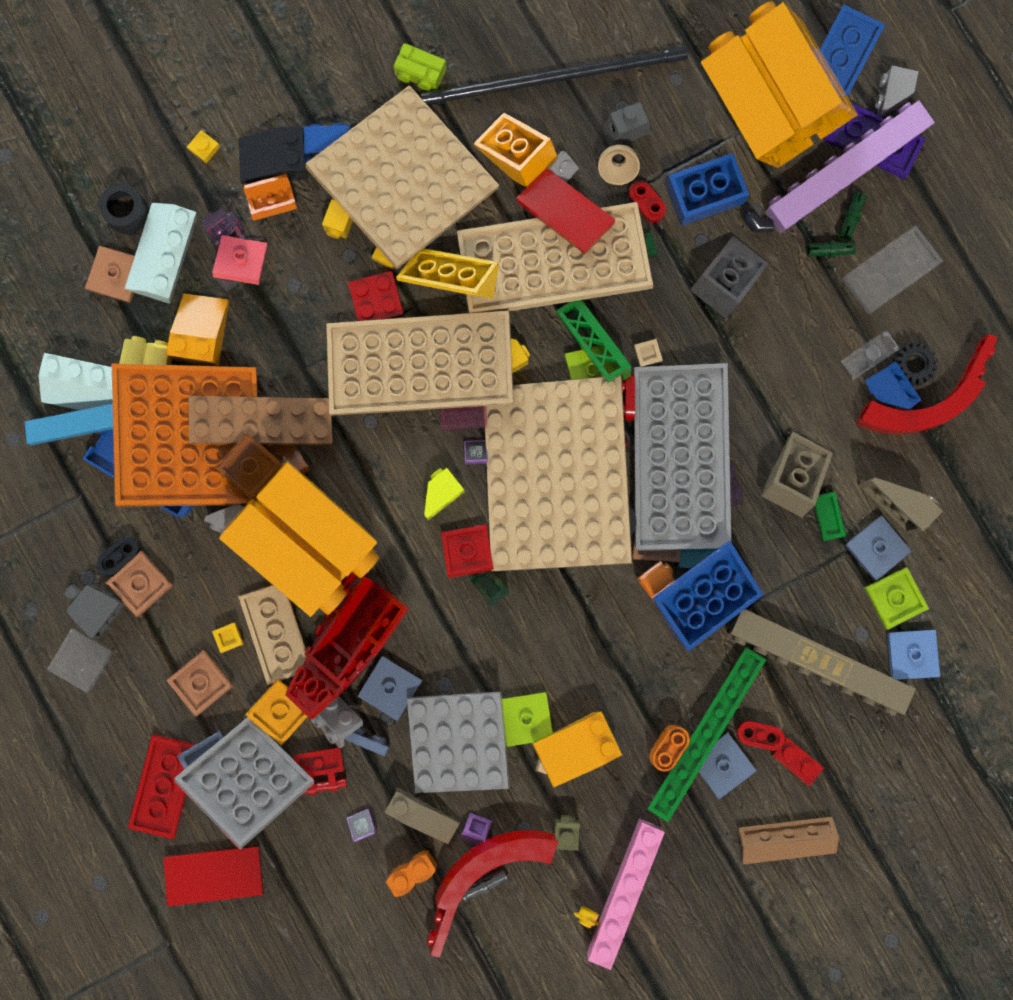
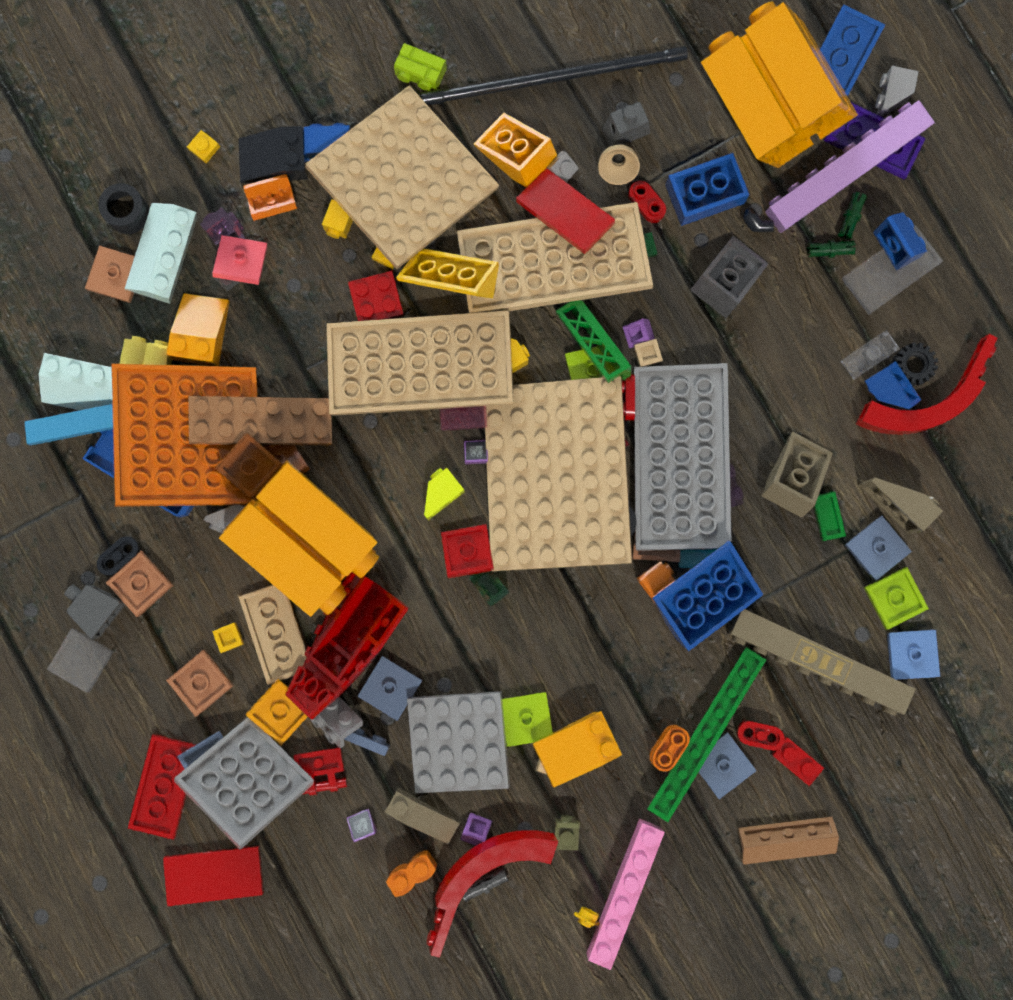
none -> medium lavender slope [623,318,655,348]
none -> blue slope [873,212,927,271]

